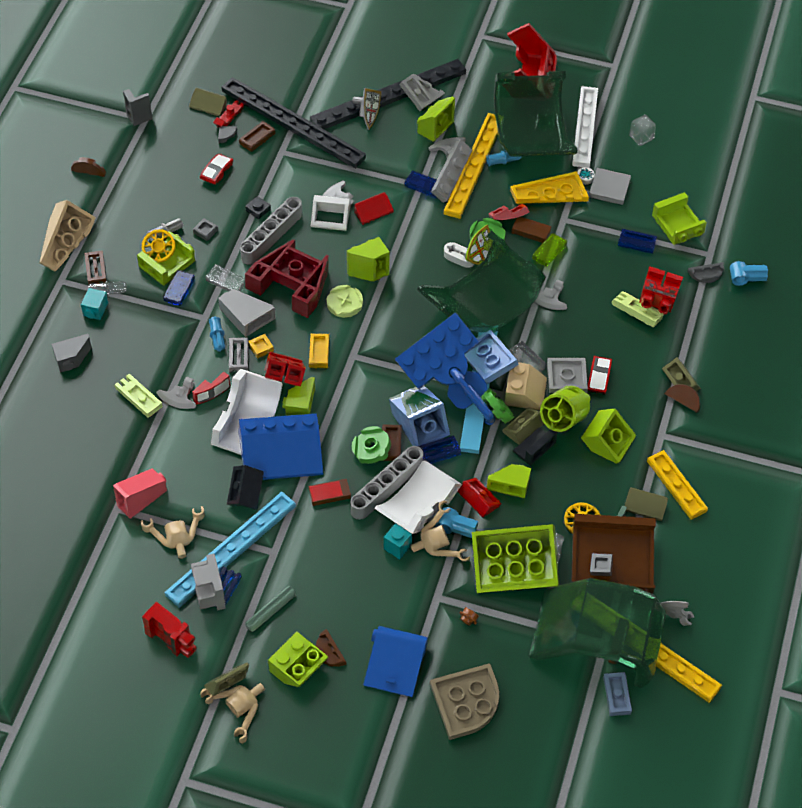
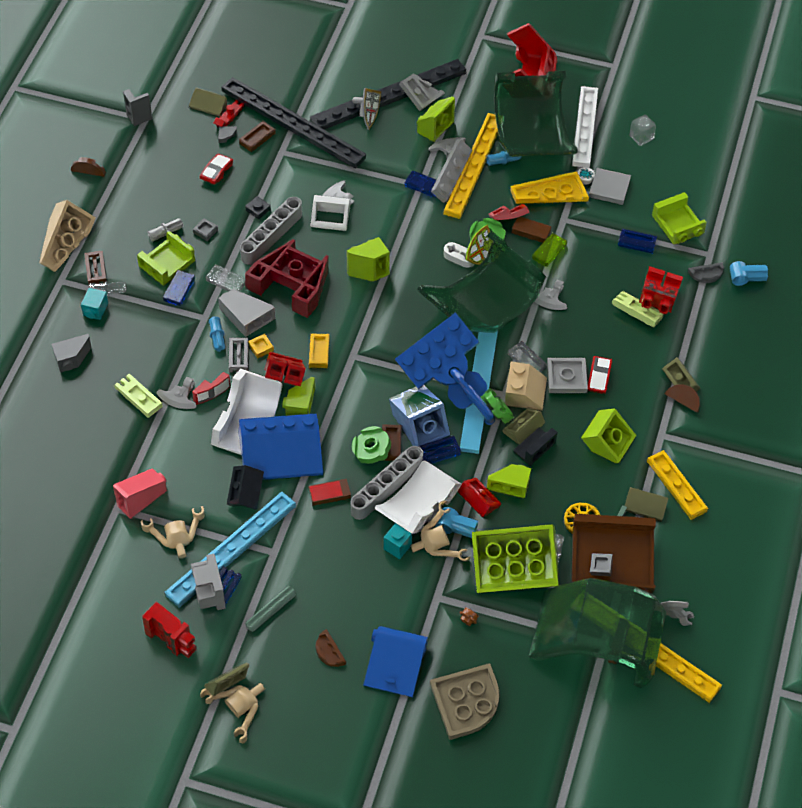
yellow wheel [142,229,176,263] -> none
lime slope [268,632,328,687] -> none
yellowish green tile [326,285,363,318] -> none
red slope [354,192,394,225] -> none
medium blue plate [465,330,519,384] -> none
lime cylinder [540,386,590,432] -> none
sand blue plate [603,672,632,716] -> none

